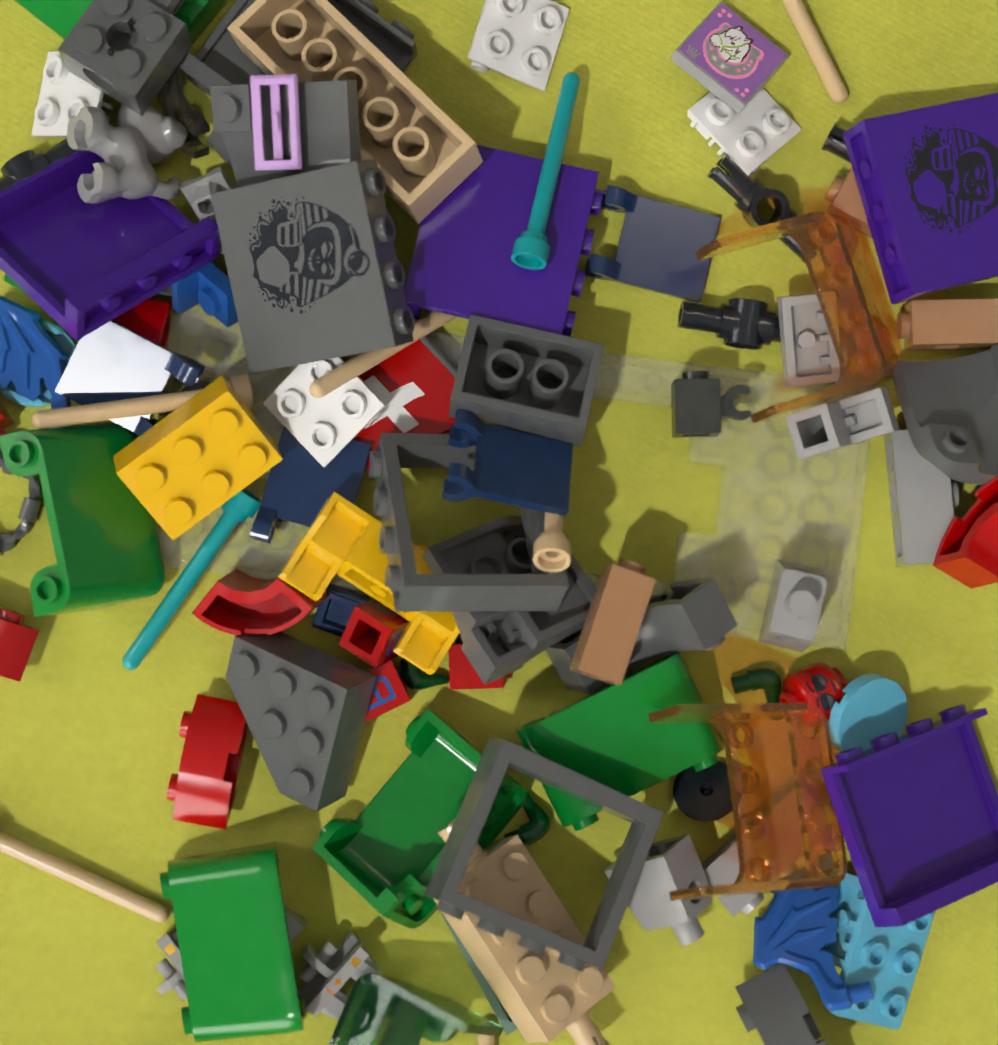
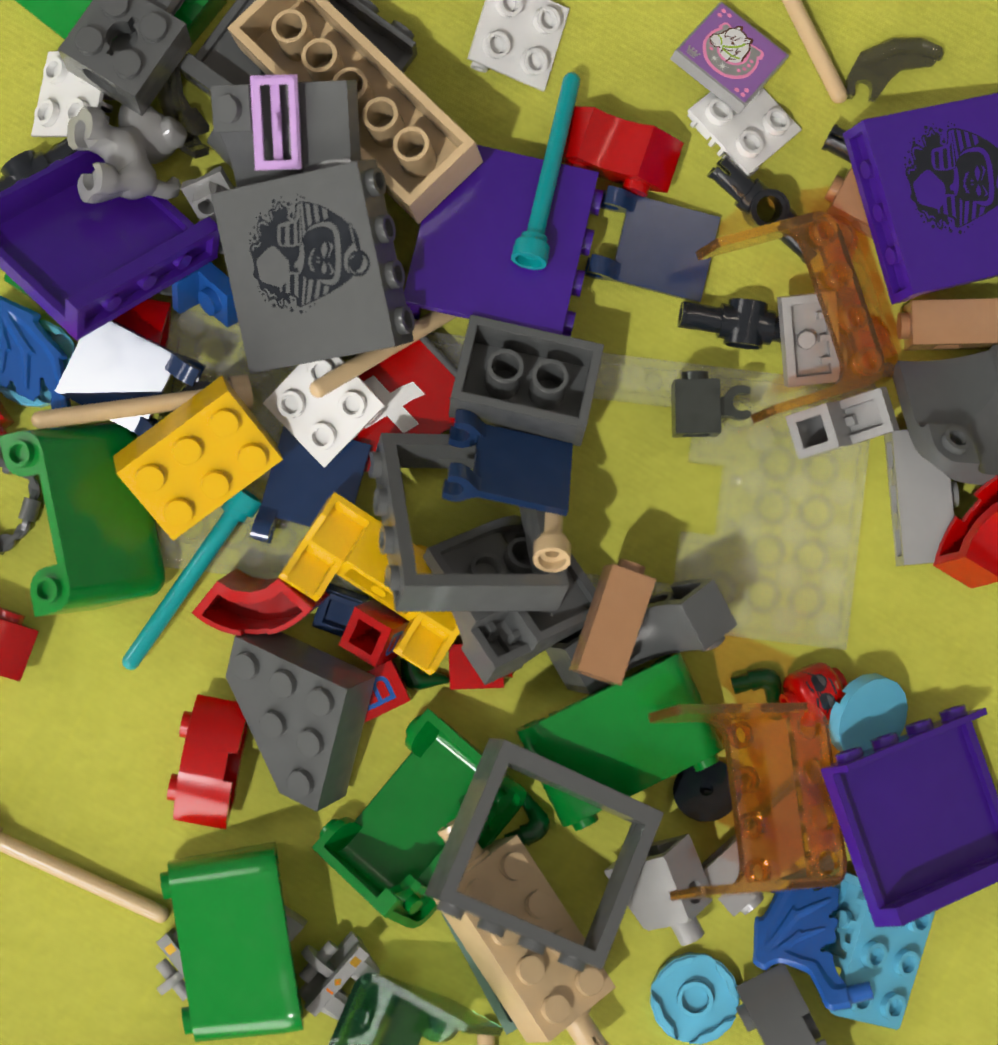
light grey torso [758,559,828,652] -> none
none -> red brick [562,106,684,197]
none -> medium azure tile [650,952,740,1045]
none -> clear smoke piece [845,37,944,102]

